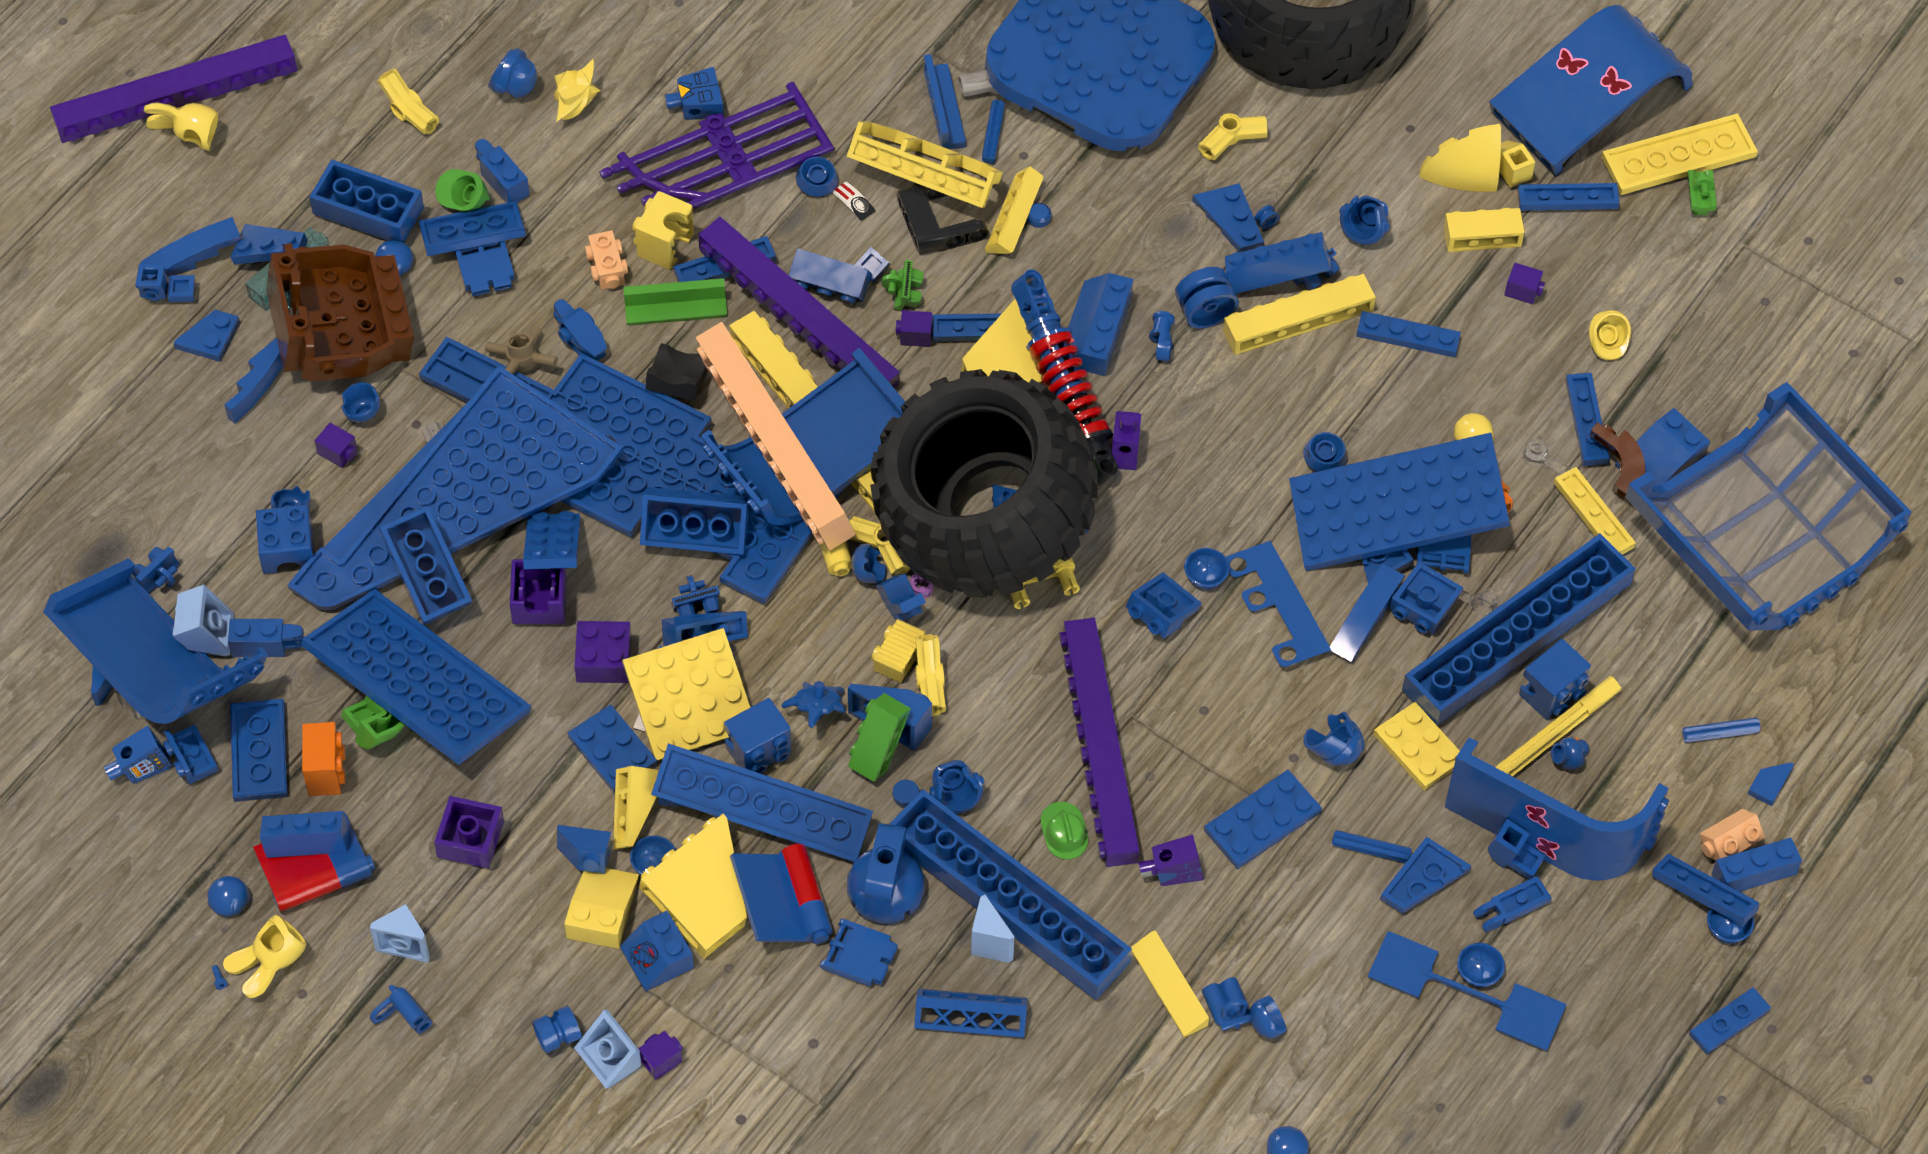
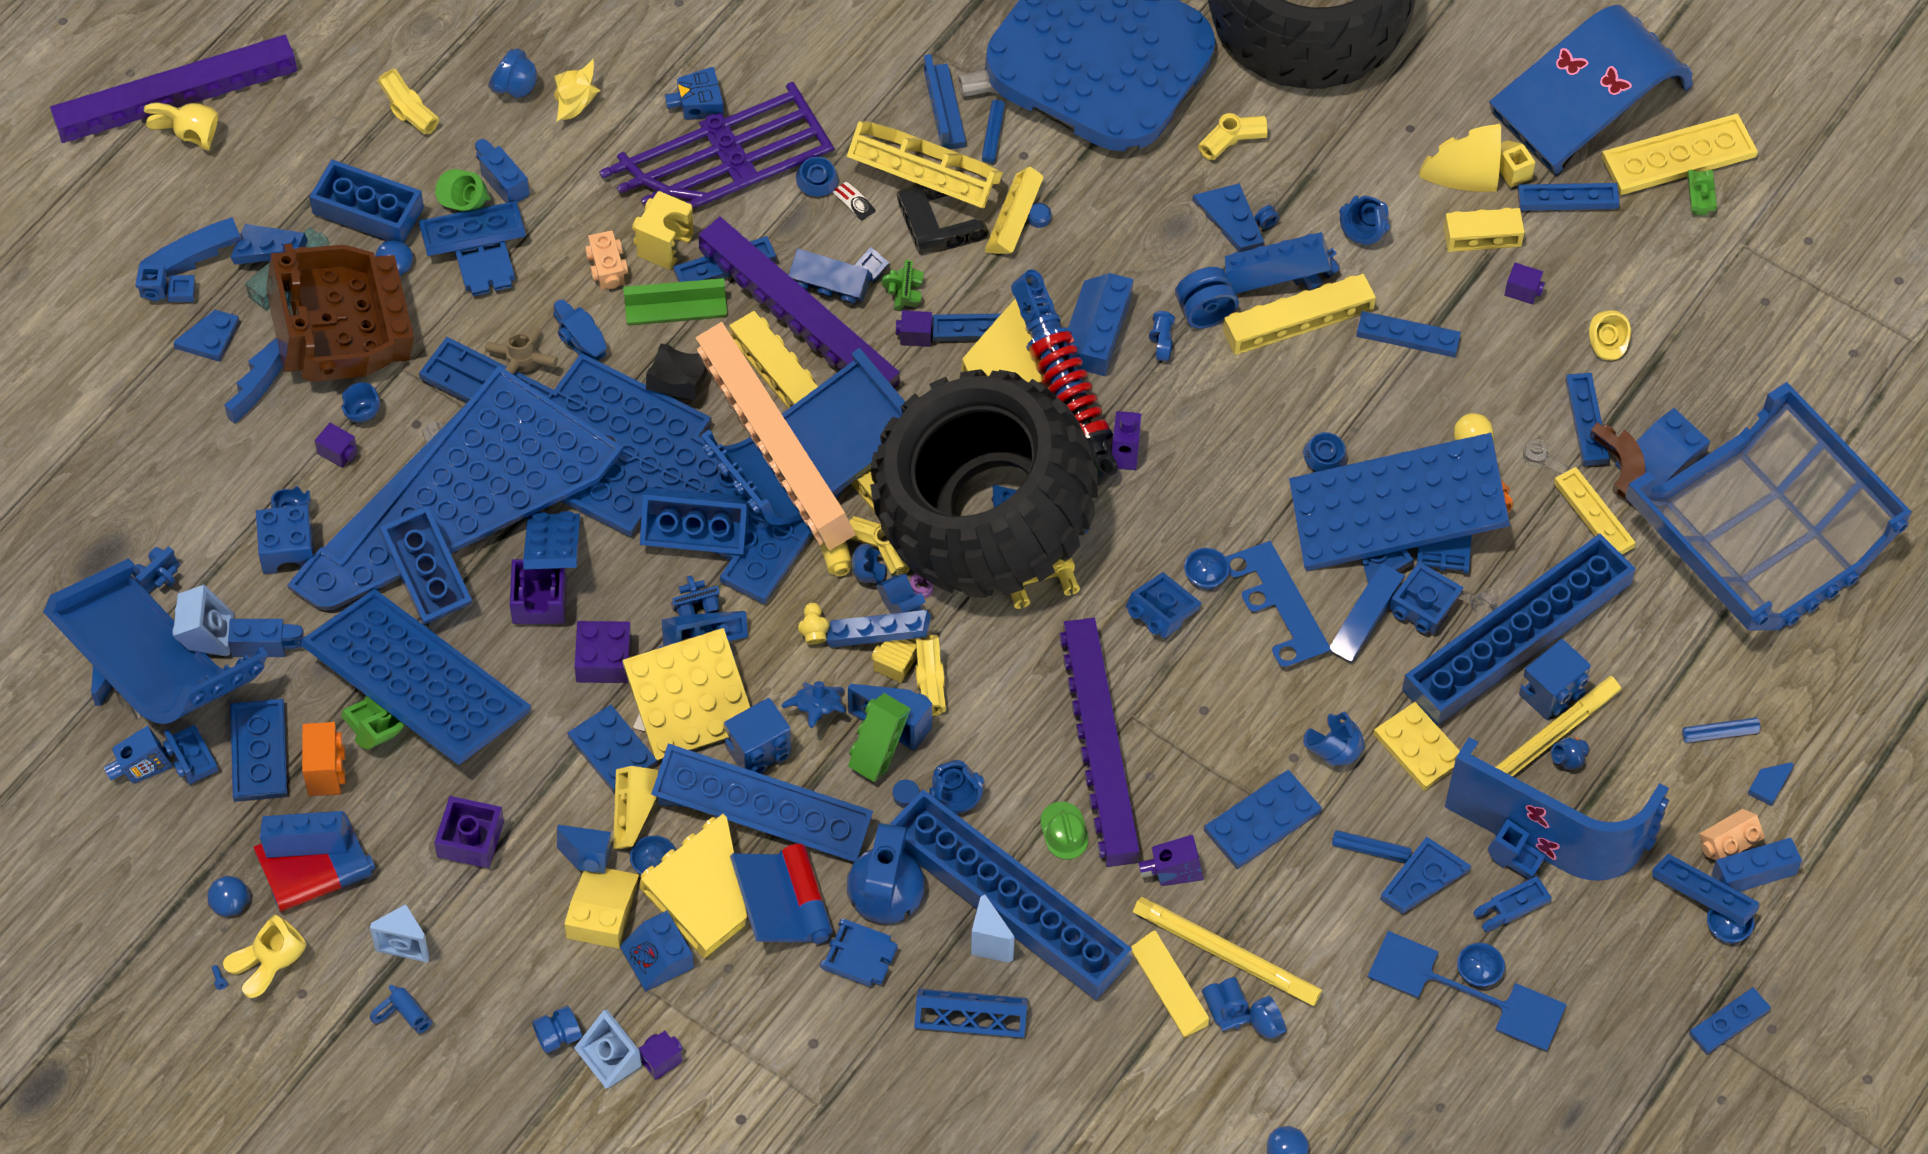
none -> light yellow animal [798,603,830,645]
none -> blue plate [826,610,931,647]
none -> light yellow piece [1133,897,1322,1007]

